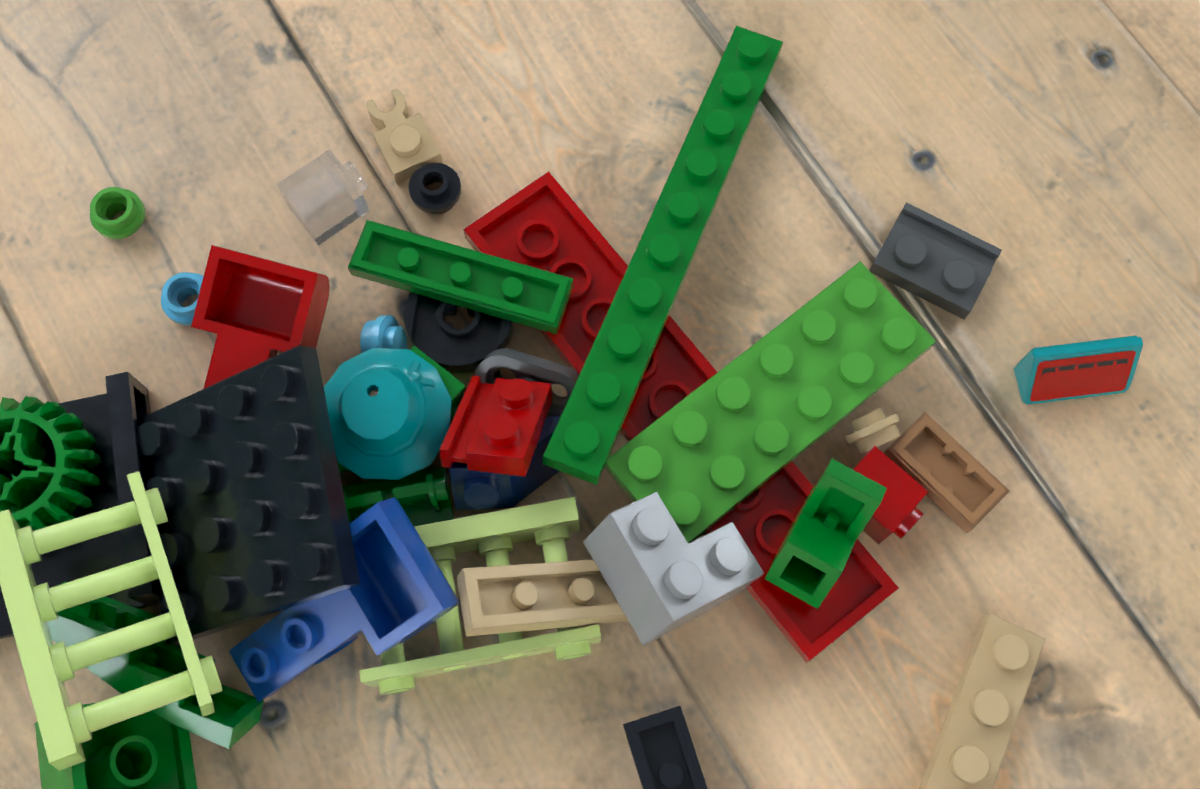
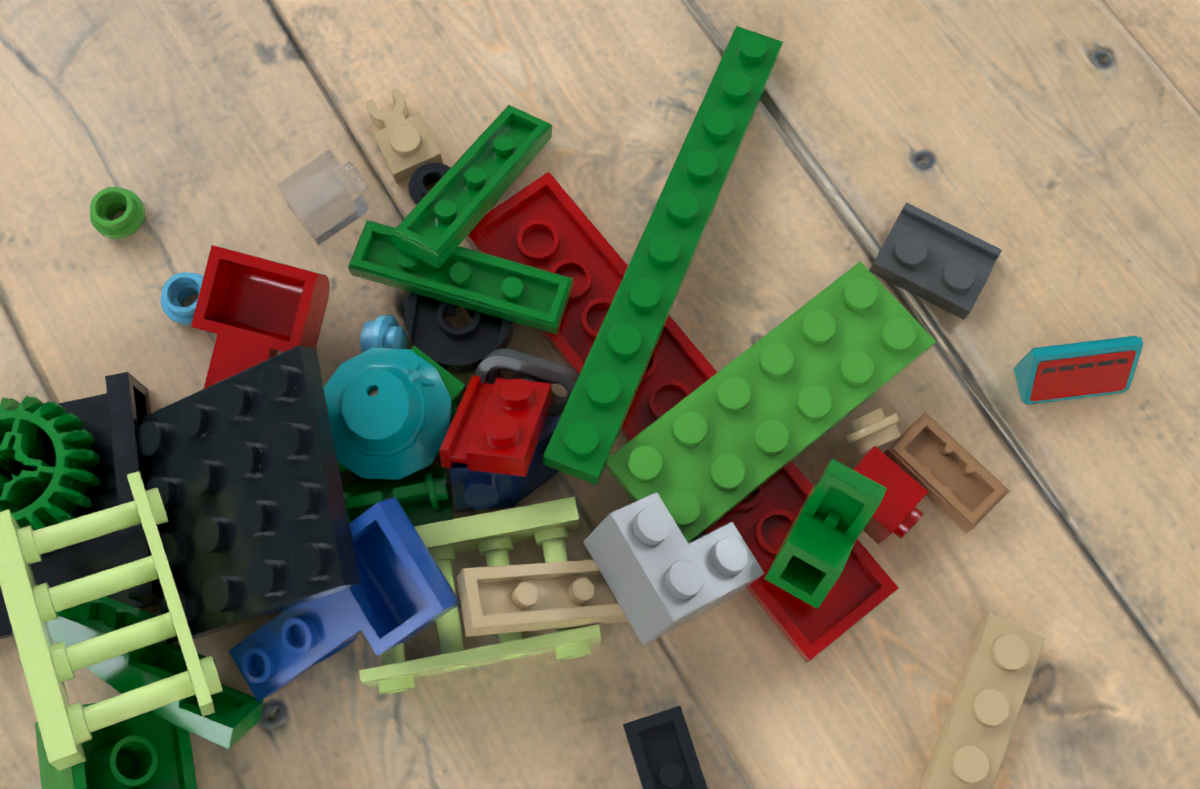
none -> green tile [391,105,552,269]

